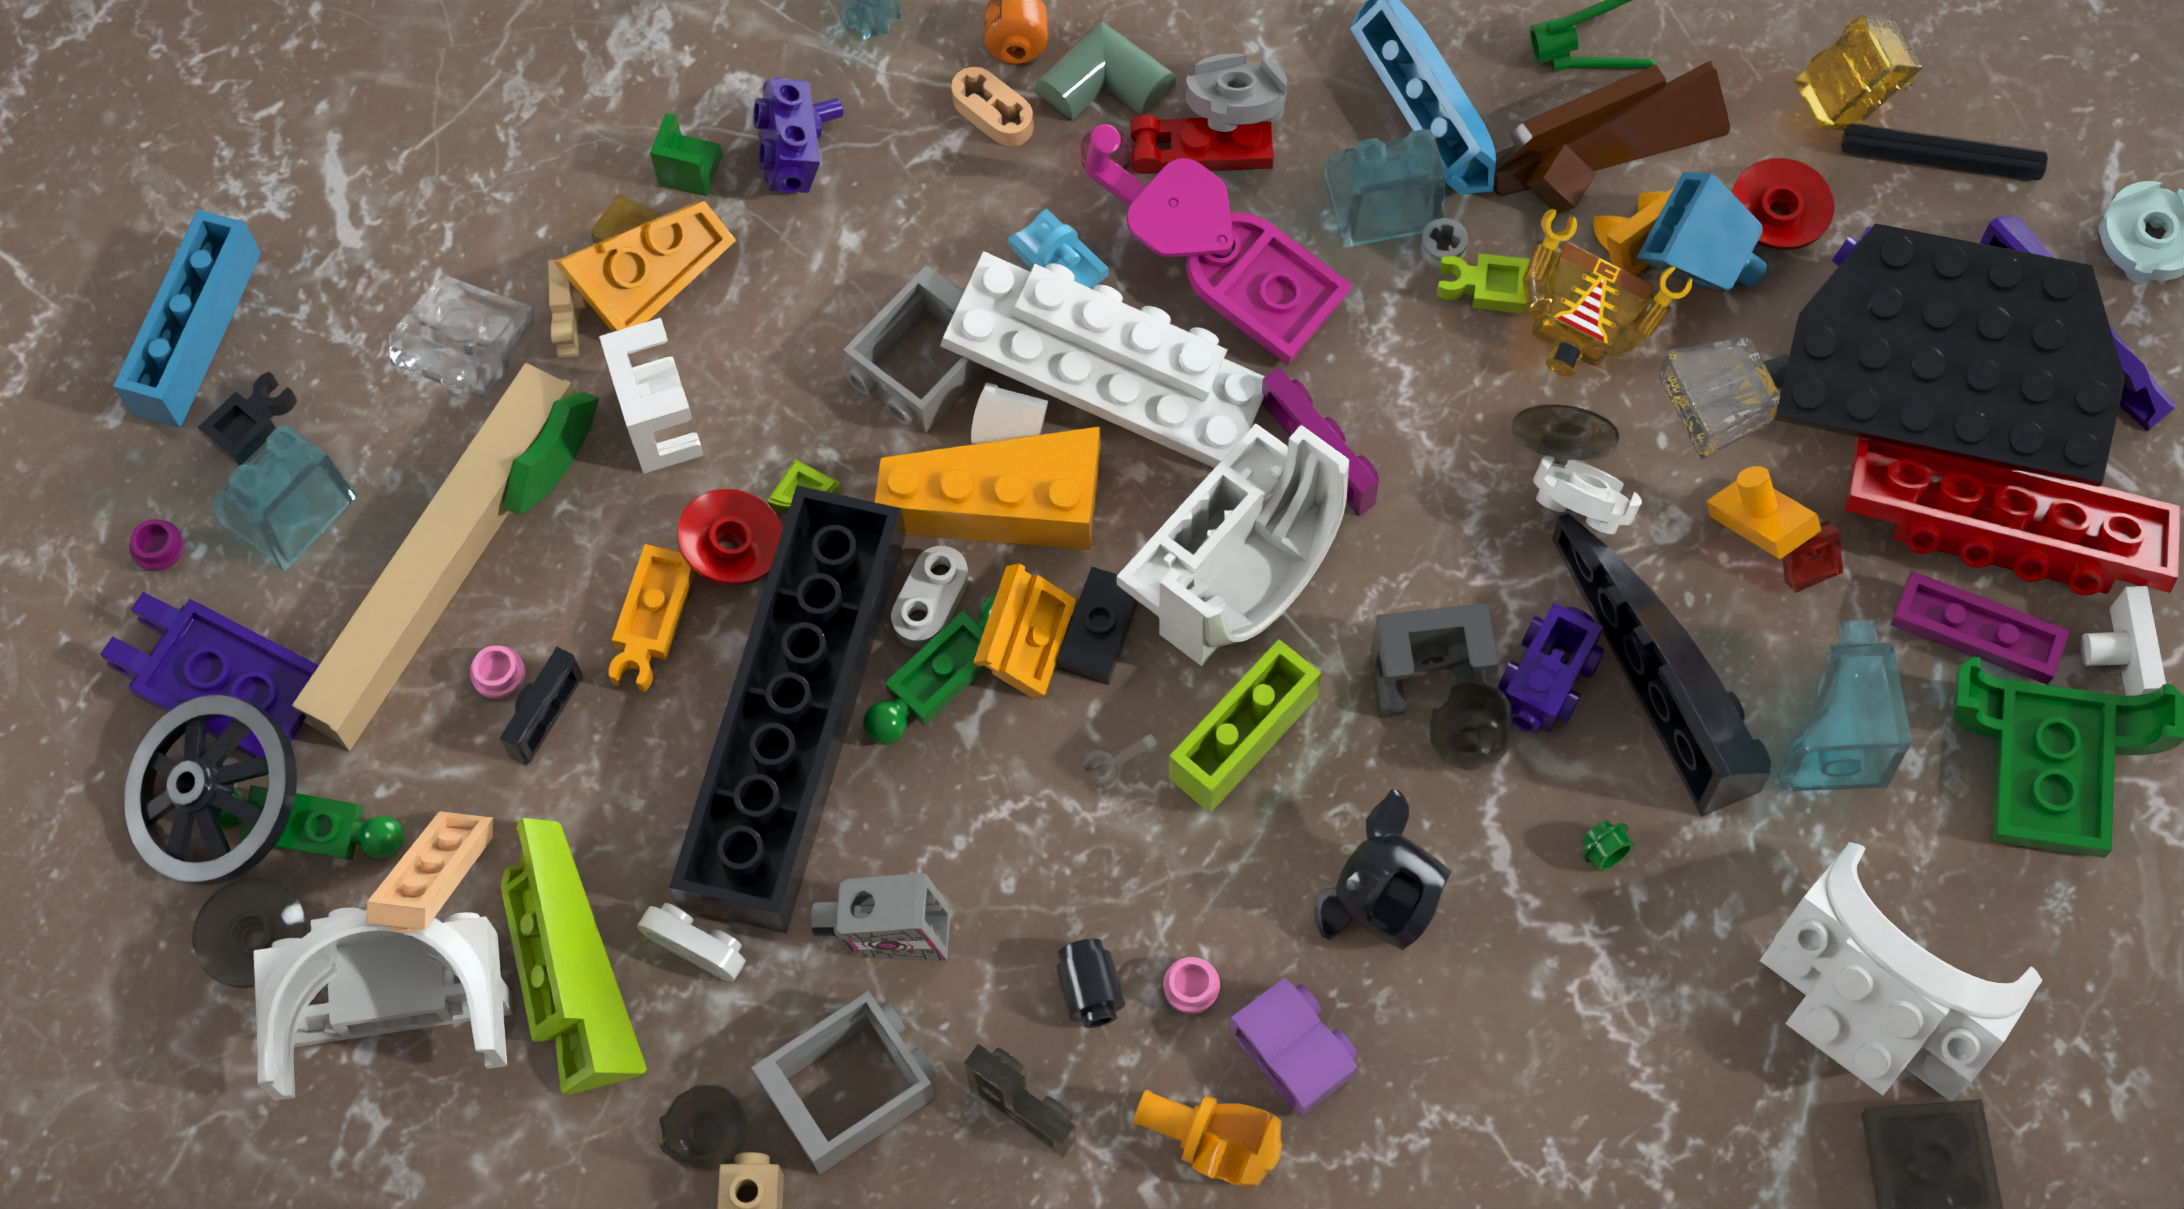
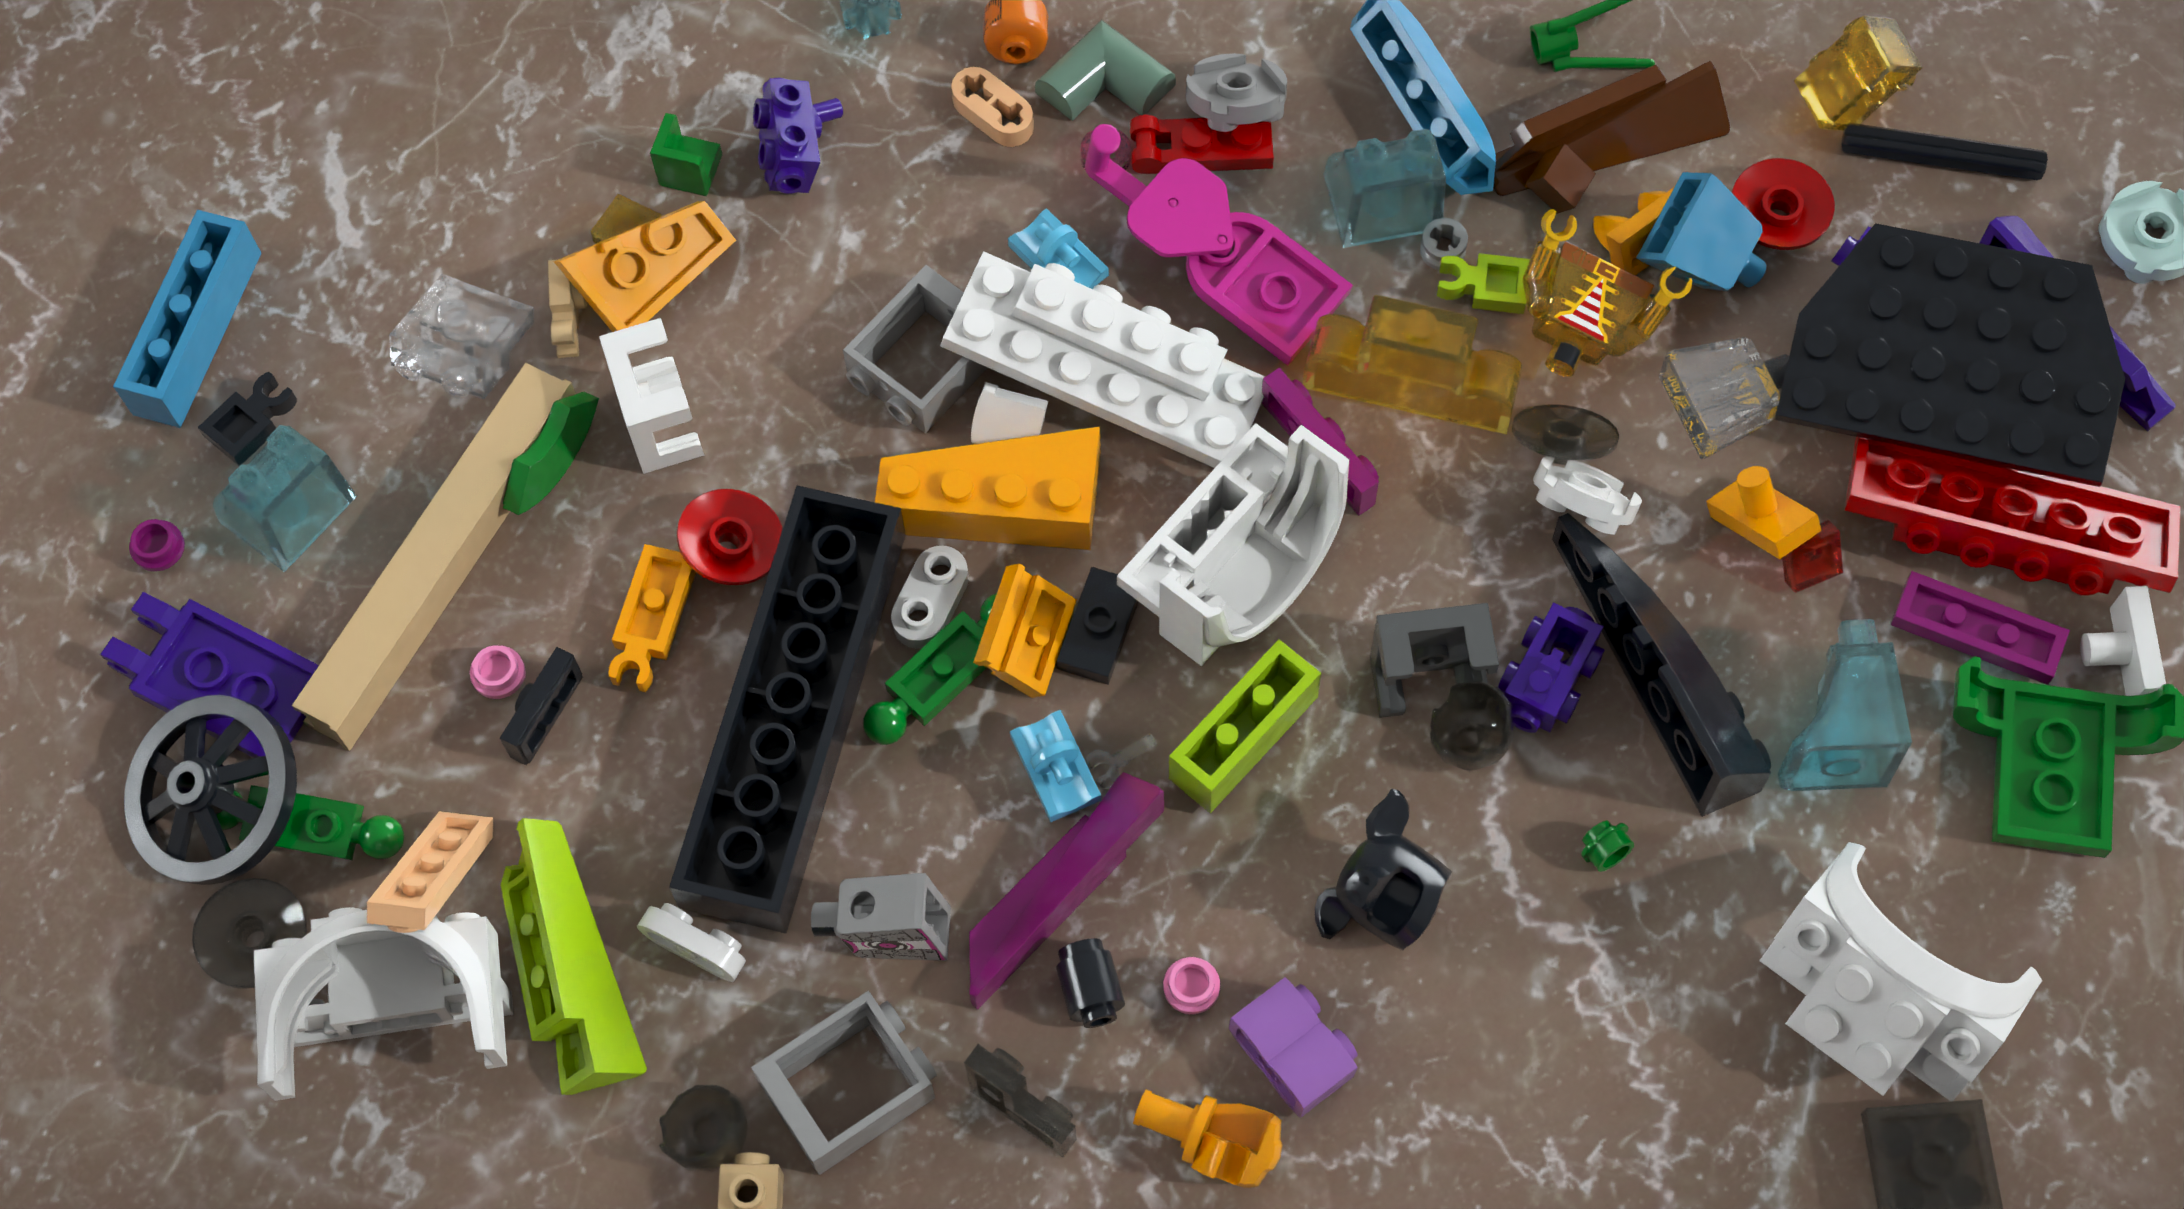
lime tile [767,459,842,514] -> none
none -> magenta wedge [969,772,1164,1010]
none -> medium azure hips [1010,710,1101,822]
none -> clear yellow brick [1303,295,1523,435]

